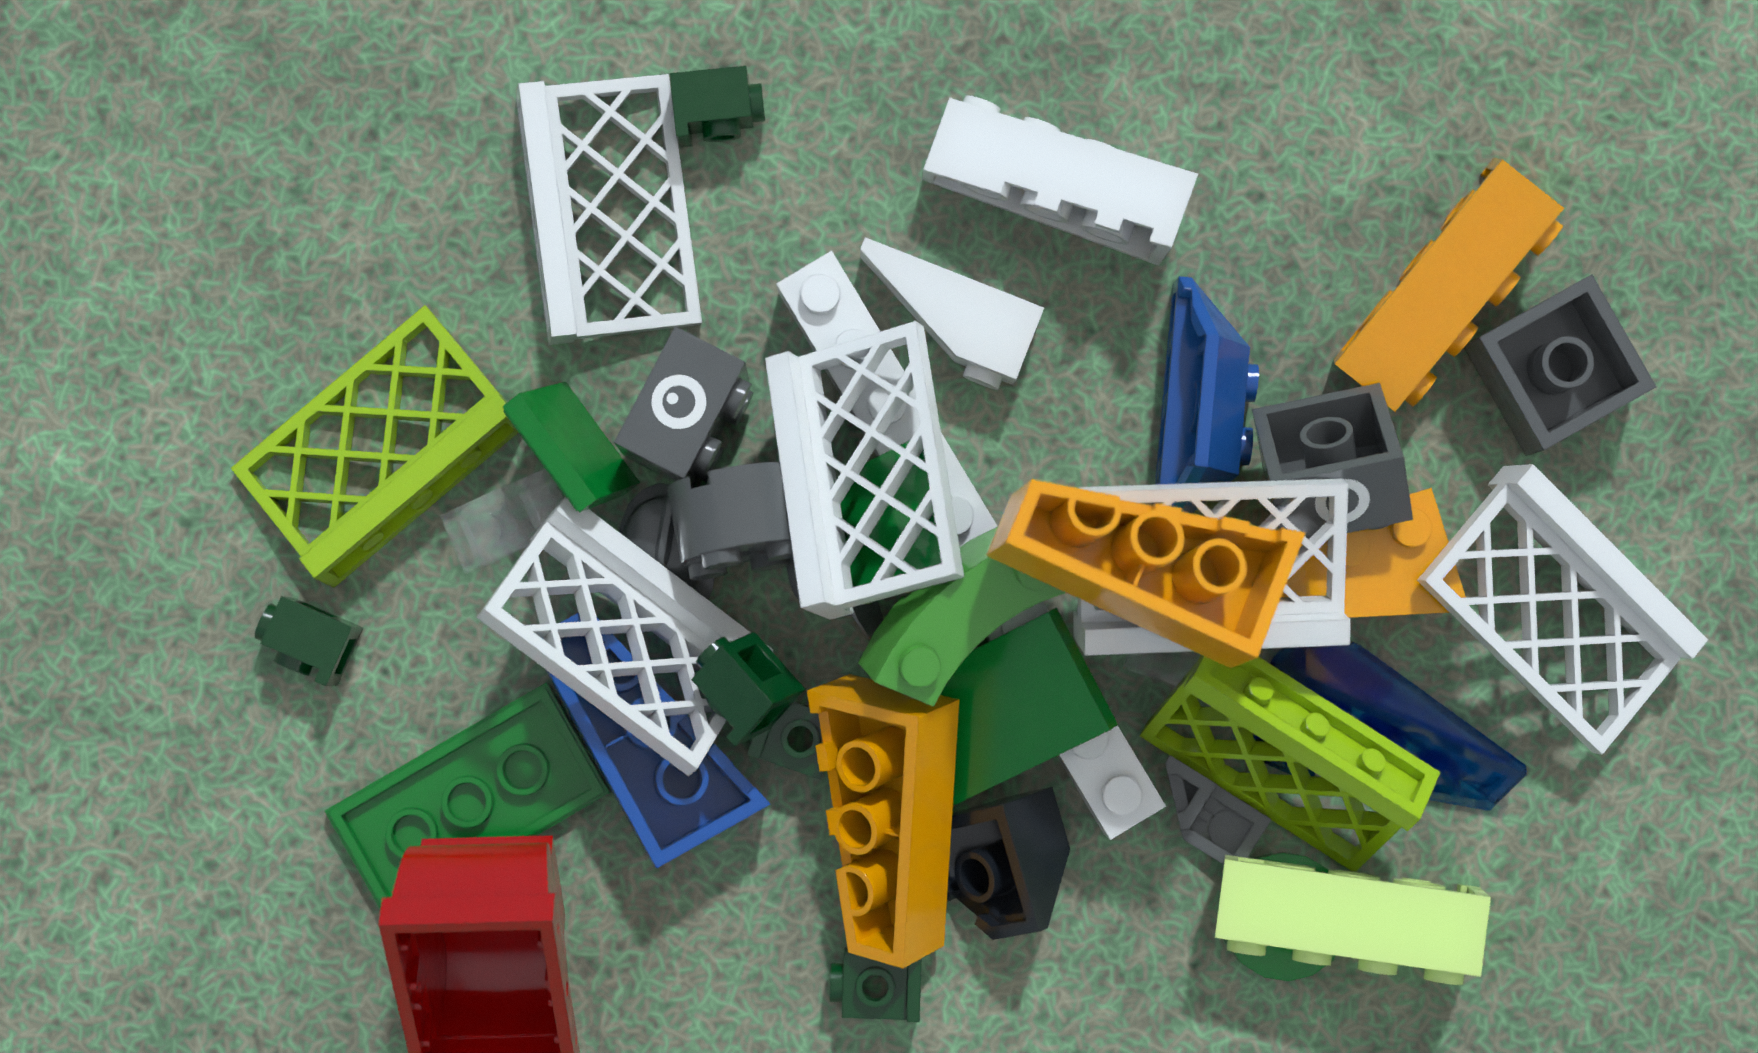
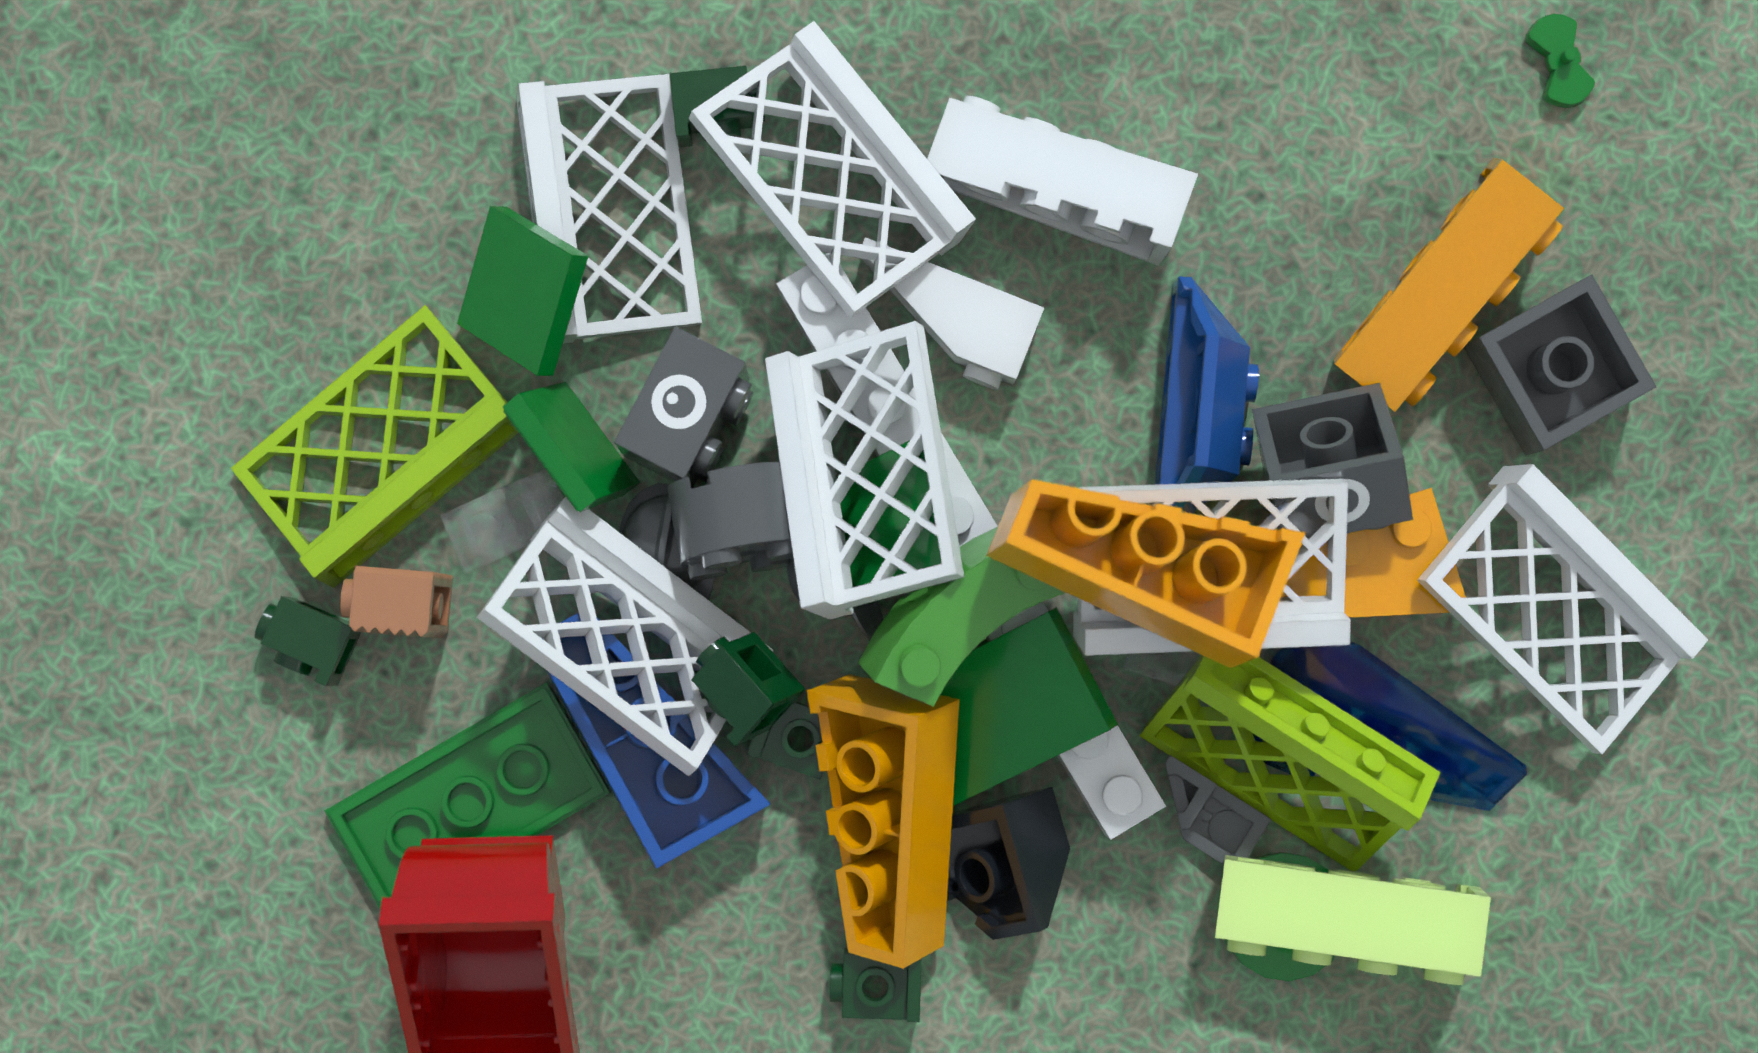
none -> nougat brick [340,566,453,638]
none -> green tile [457,206,589,376]
none -> white fence [689,21,976,318]
none -> green piece [1525,14,1595,108]

